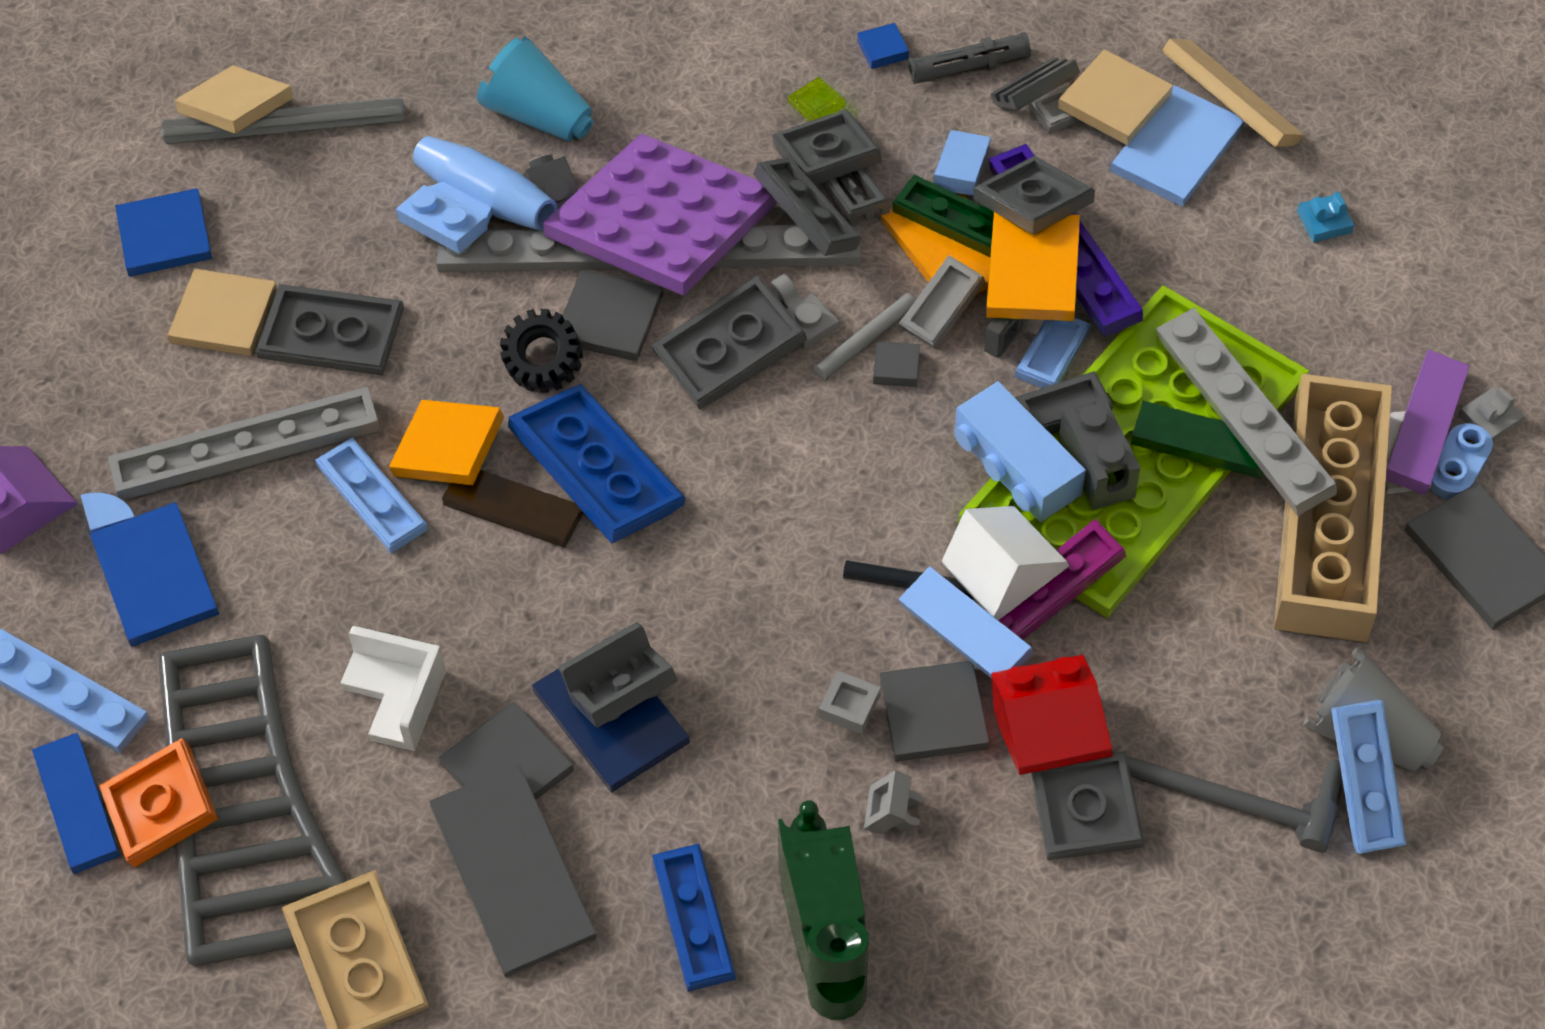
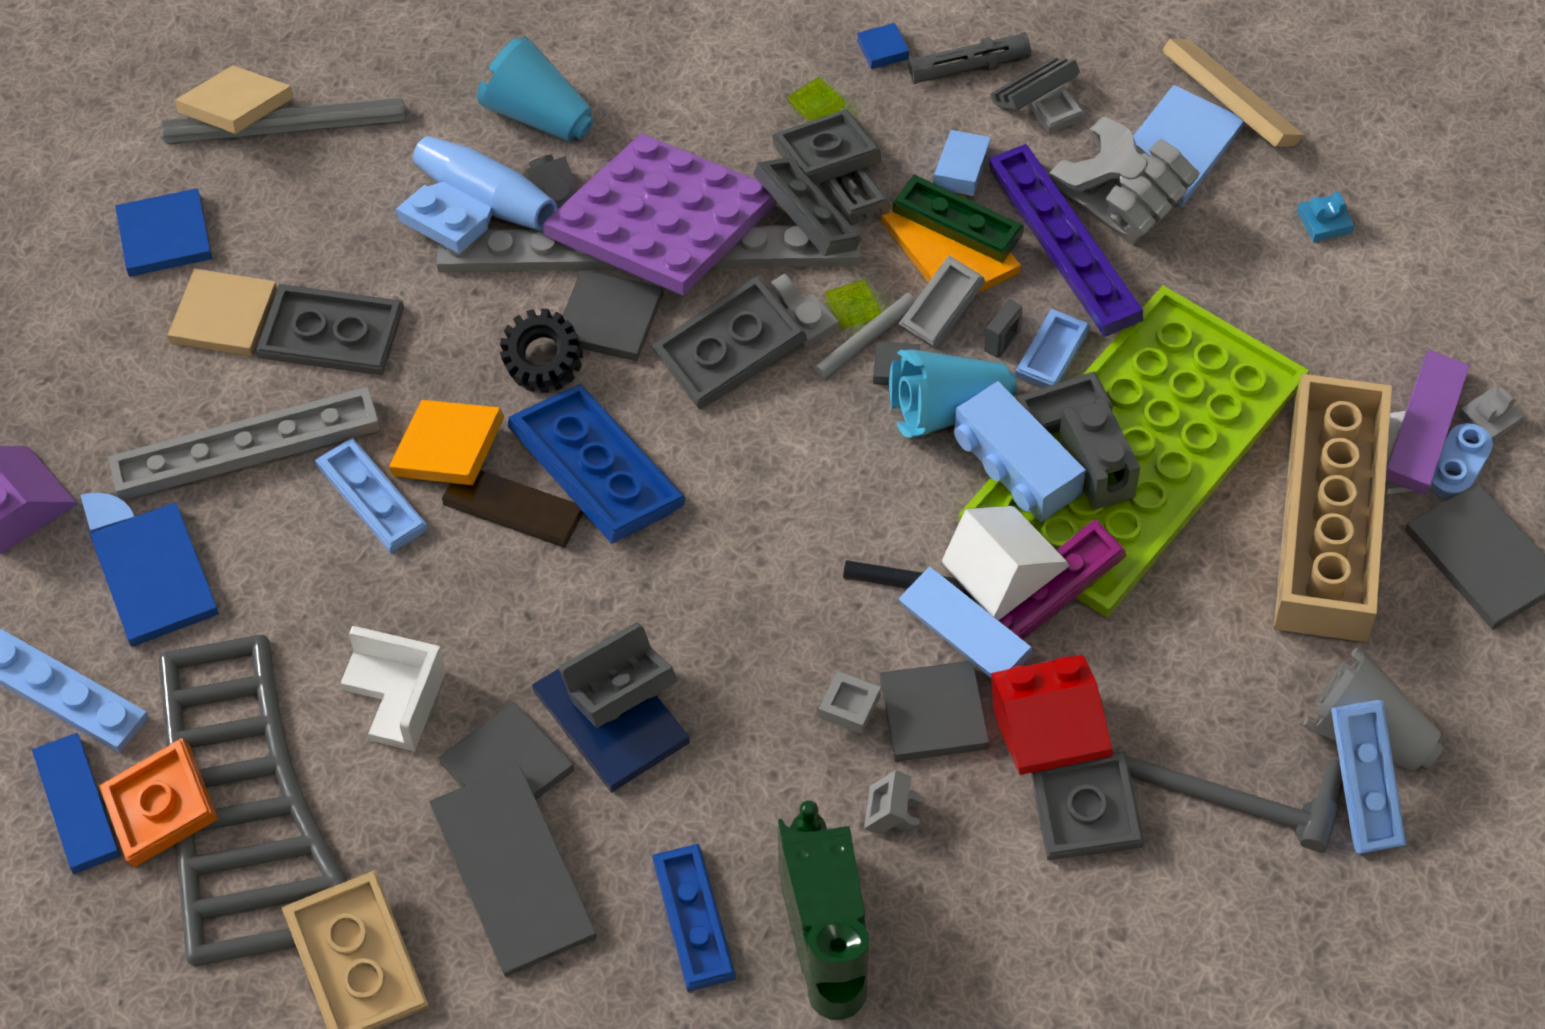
dark grey tile [973,156,1095,235] -> none
light orange tile [986,212,1080,321] -> none
tan tile [1058,49,1173,145] -> none
dark green tile [1130,400,1264,479] -> none
light grey plate [1156,308,1337,516] -> none
none -> clear neon green tile [825,279,881,330]
none -> medium azure cone [889,349,1017,438]
none -> light grey piece [1049,117,1199,244]

